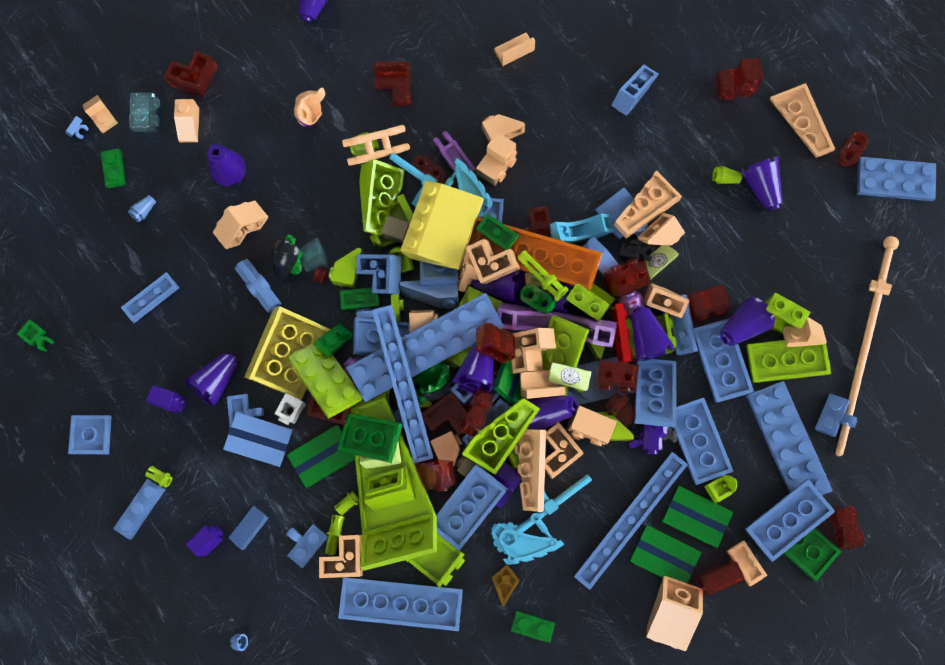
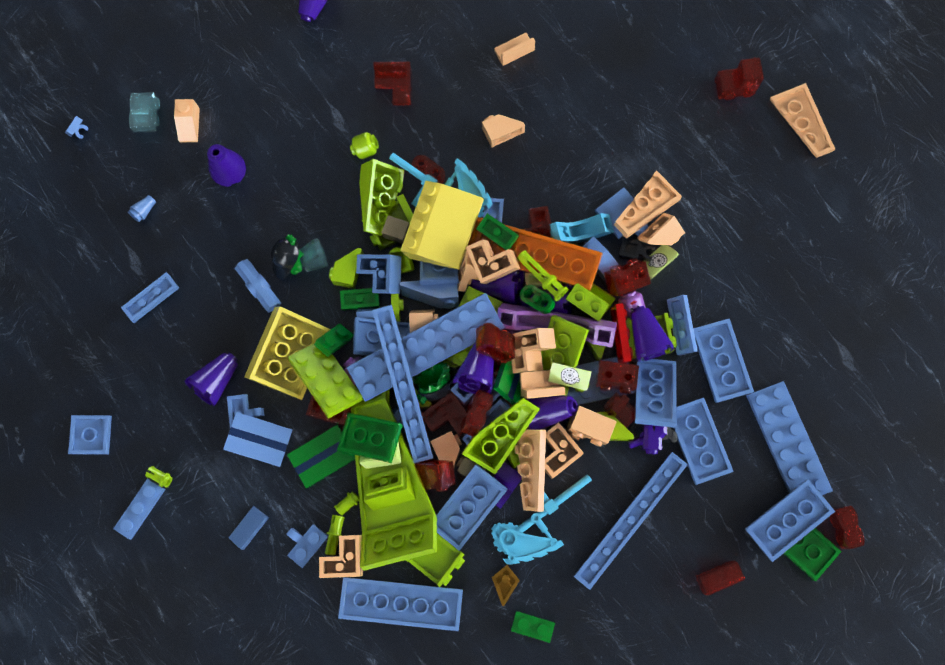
green plate [17,319,54,352] -> none
light nougat slope [82,95,118,133] -> none
green plate [101,148,126,188] -> none
dark purple brick [146,385,186,414] -> none
clear red brick [164,51,218,98] -> none
dark purple brick [186,525,224,557] -> none
light nougat brick [213,201,268,249] -> none
medium blue hinge [230,634,248,651] -> none
white brick [275,393,306,425] -> none
light nougat hair [294,88,325,126] -> none
clear red bush [313,266,328,285] -> none
light nougat piece [342,125,410,166] -> none
medium lavender hinge [433,131,476,173] -> none
light nougat brick [476,132,517,186] -> none
medium blue slope [611,64,659,116] -> none
green tile [629,525,702,583] -> none
light nougat slope [643,283,689,318] -> none
light nougat slope [646,576,703,651] -> none
green tile [662,486,733,549] -> none
clear red brick [687,285,732,321] -> none
lime plate [704,475,737,504] -> none
lime cone [712,165,742,184] -> none
dark purple cone [720,297,775,346] -> none
light nougat plate [726,540,767,586] -> none
dark purple cone [741,156,783,211] -> none
lime plate [746,340,831,383] -> none
lime panel [764,293,811,335] -> none
light nougat slope [783,318,827,347] -> none
medium blue plate [815,393,857,437] -> none
light nougat bar [835,236,899,456] -> none
clear red plate [838,132,869,167] -> none
medium blue plate [857,157,936,201] -> none

